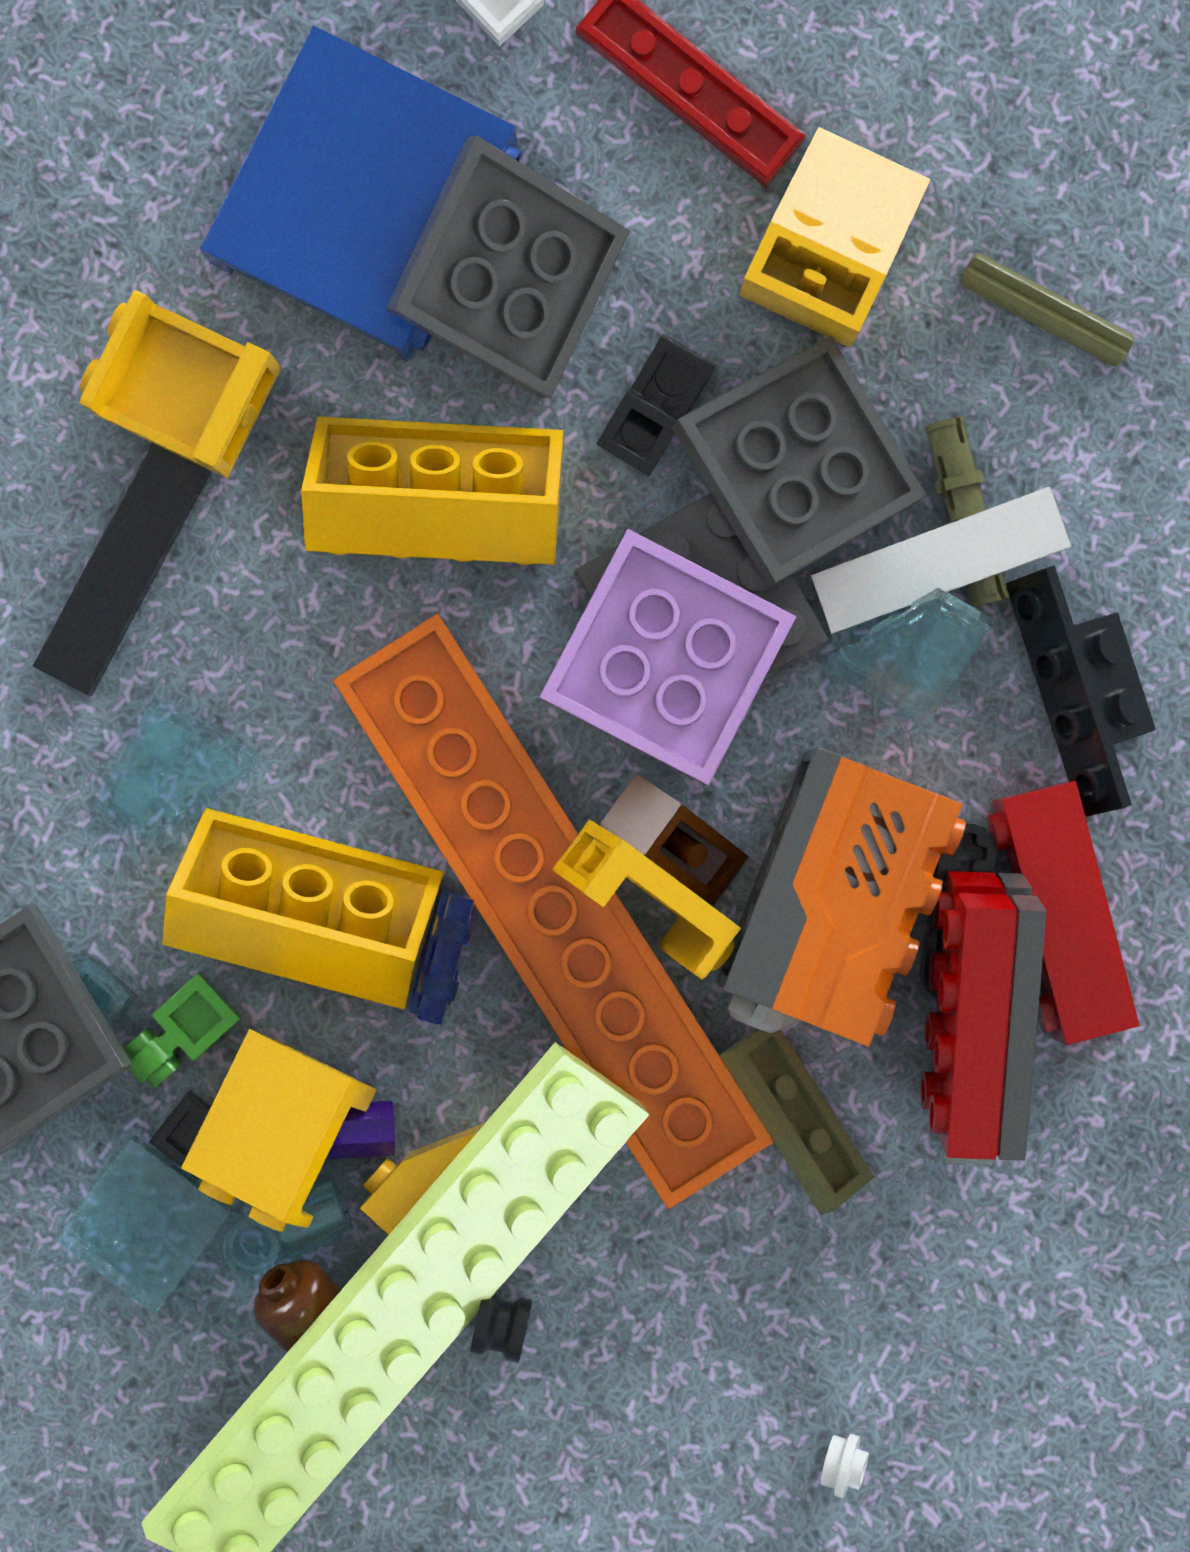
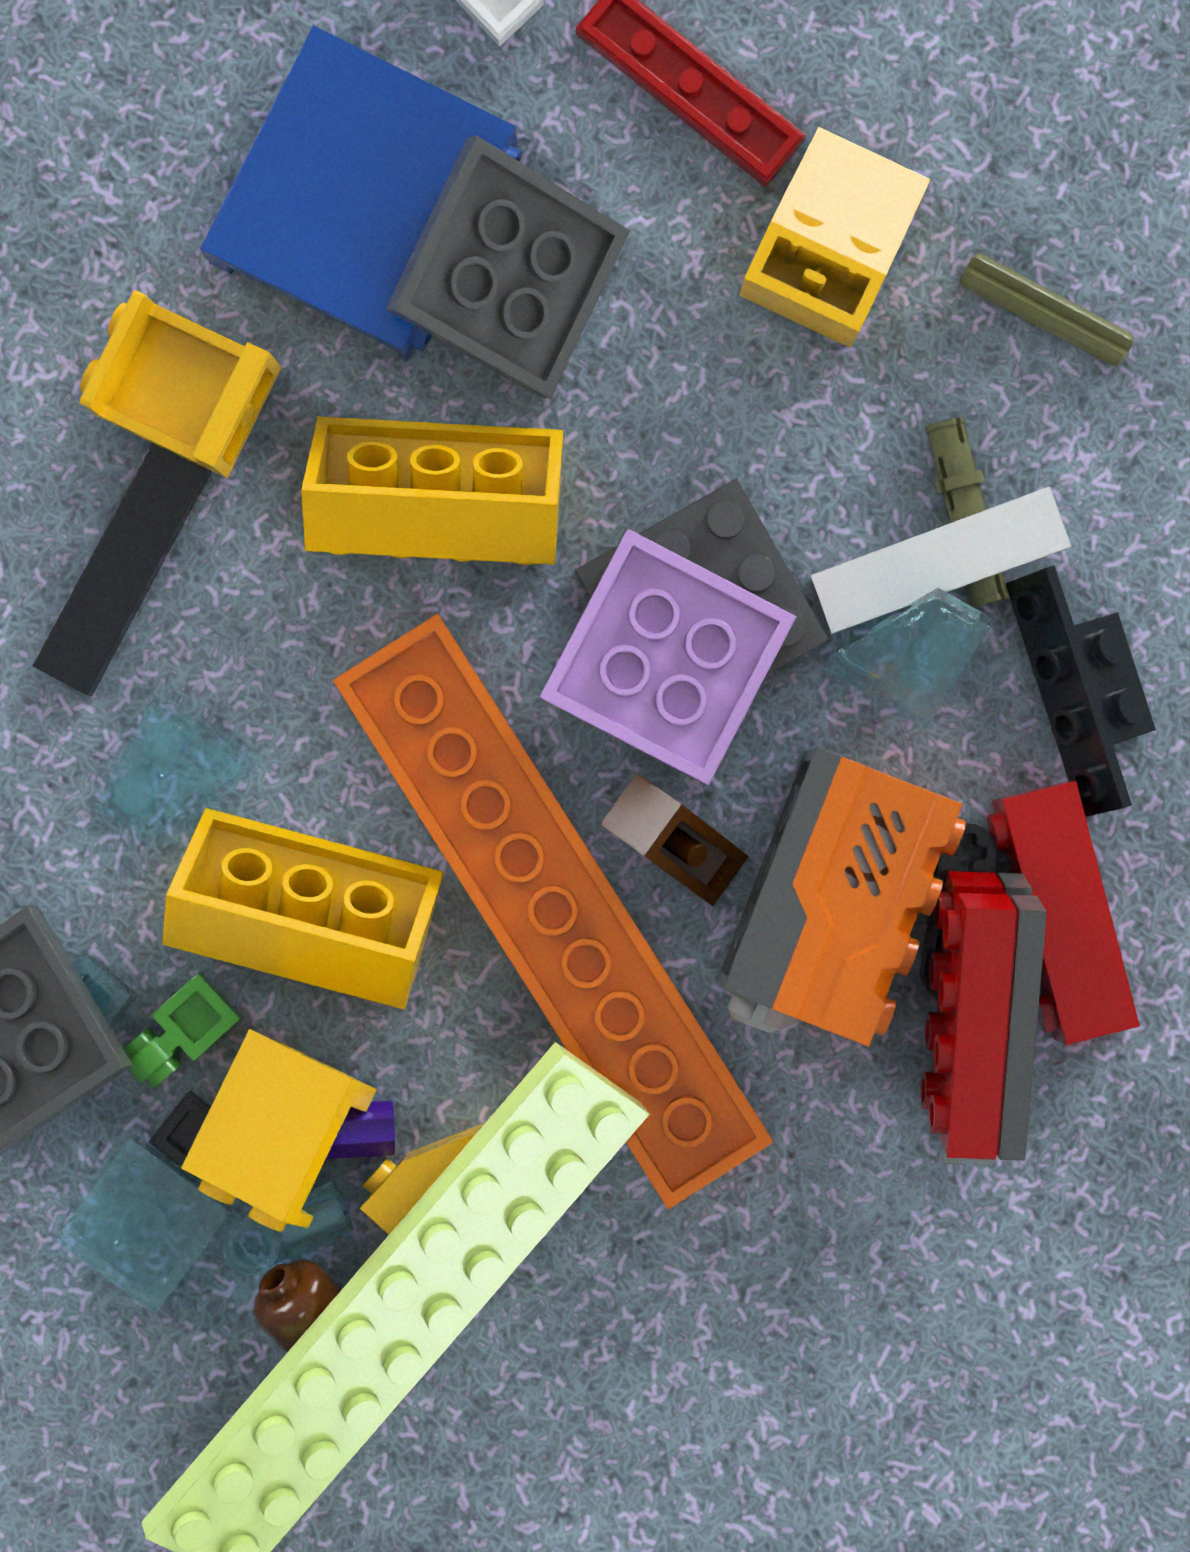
clear blue plate [409,887,475,1025] -> none
black wheel [470,1292,532,1363] -> none
yellow panel [552,819,741,980] -> none
black slope [596,334,717,476] -> none
dark grey plate [672,336,927,588] -> none
olive plate [719,1028,874,1215] -> none
white plate [820,1434,869,1499] -> none

